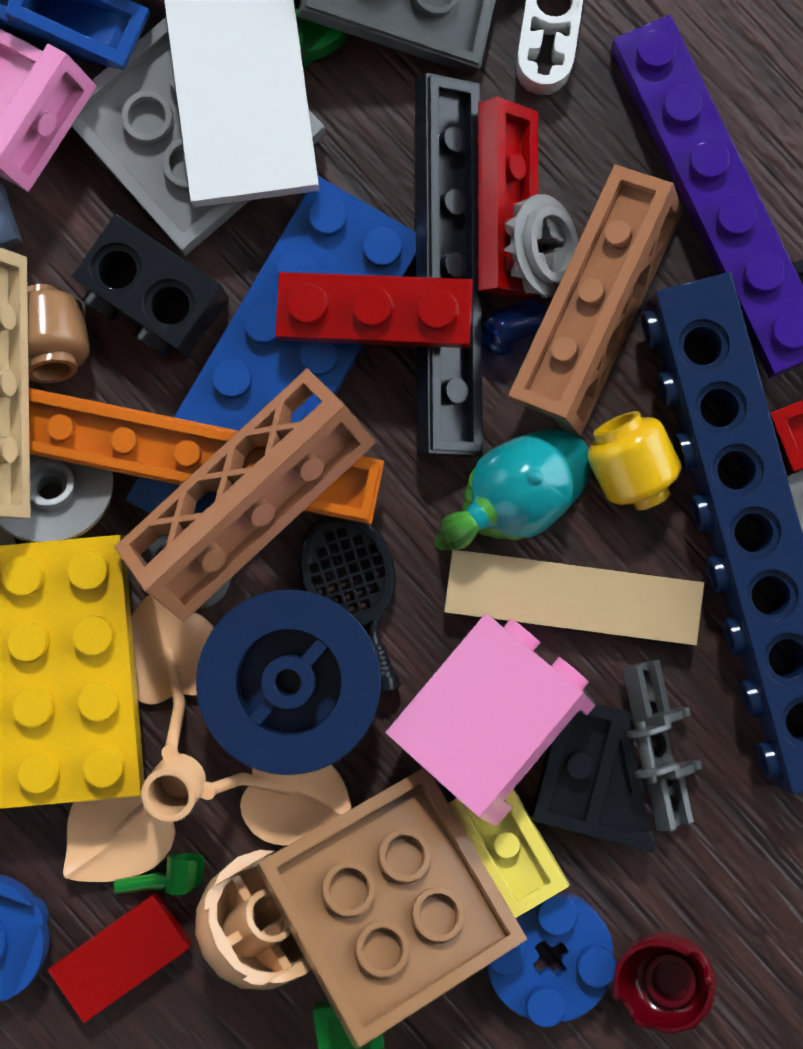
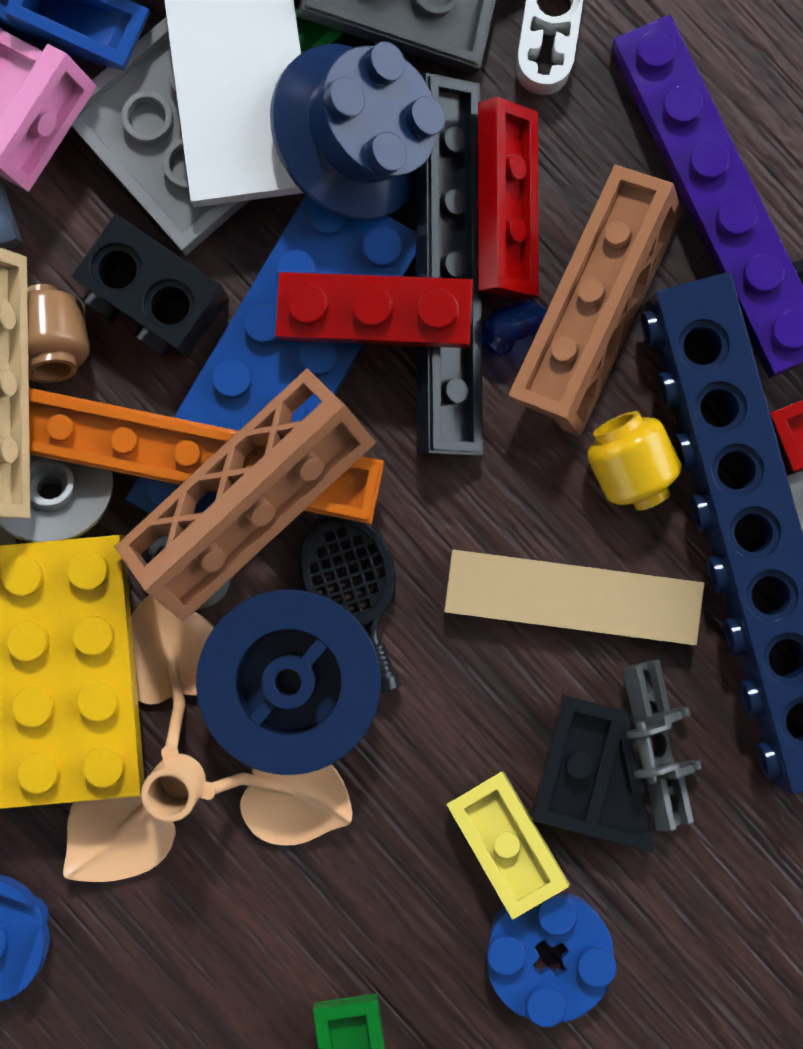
red tile [48,891,193,1023] -> none
green hand [114,853,204,895] -> none
light nougat cylinder [195,850,311,990] -> none
medium nougat plate [255,768,527,1049] -> none
bright pink panel [385,613,595,827] -> none
teal hair [434,429,591,550] -> none
light grey gear [504,194,578,299] -> none
dark red hair [612,931,716,1034] -> none
none -> dark blue piece [270,42,445,220]

